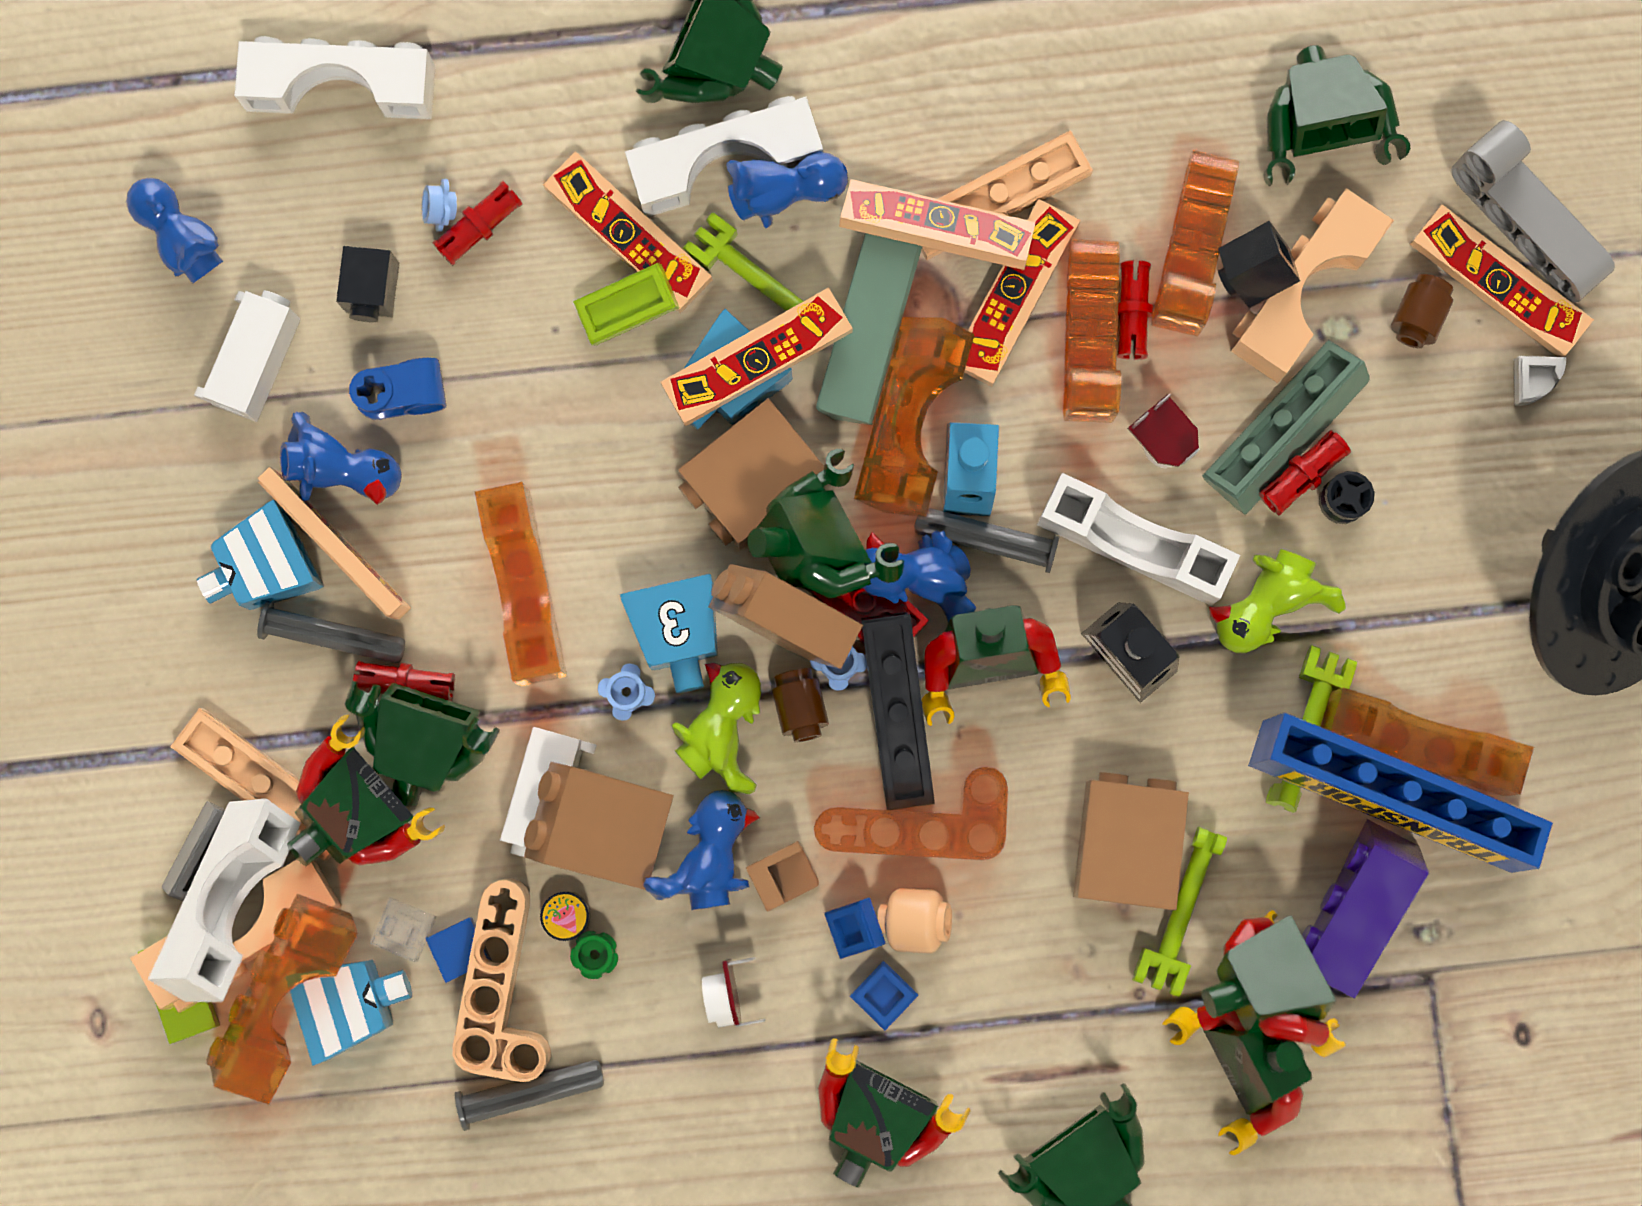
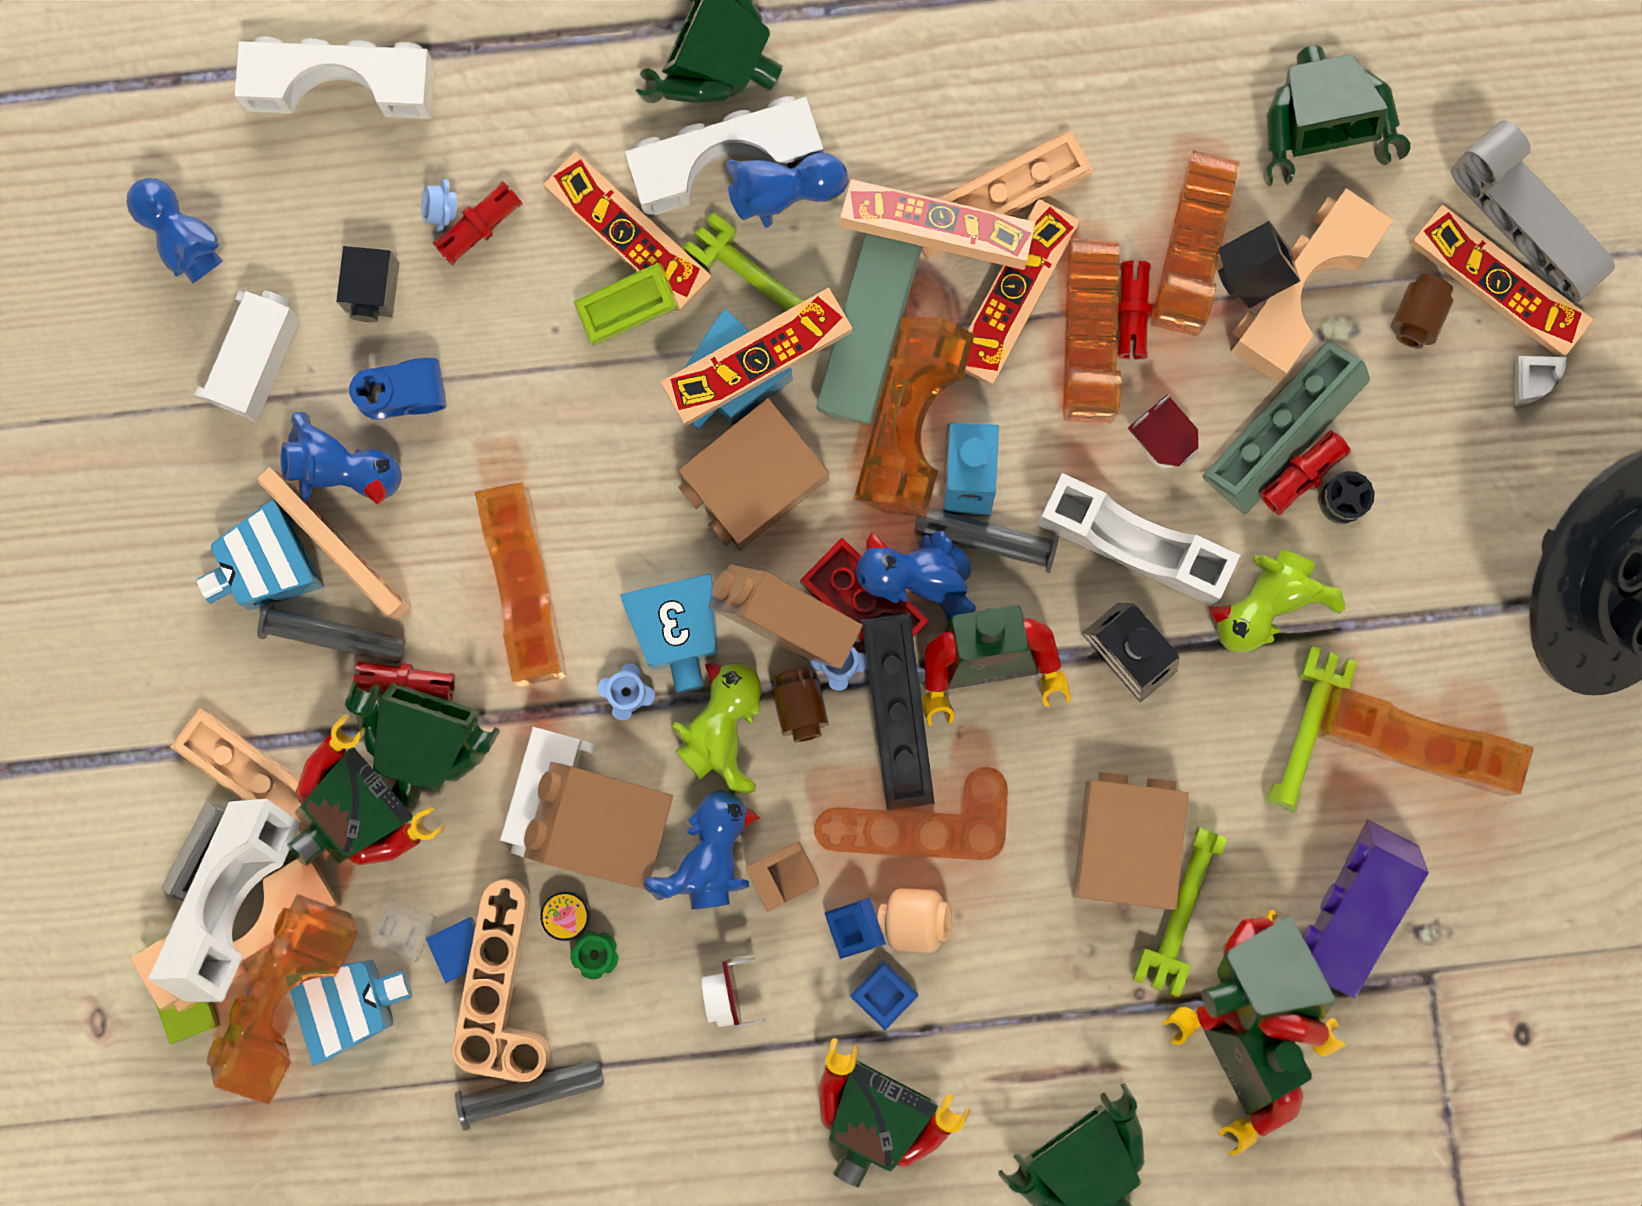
dark green torso [748,449,904,598] -> none
blue brick [1248,713,1553,873] -> none

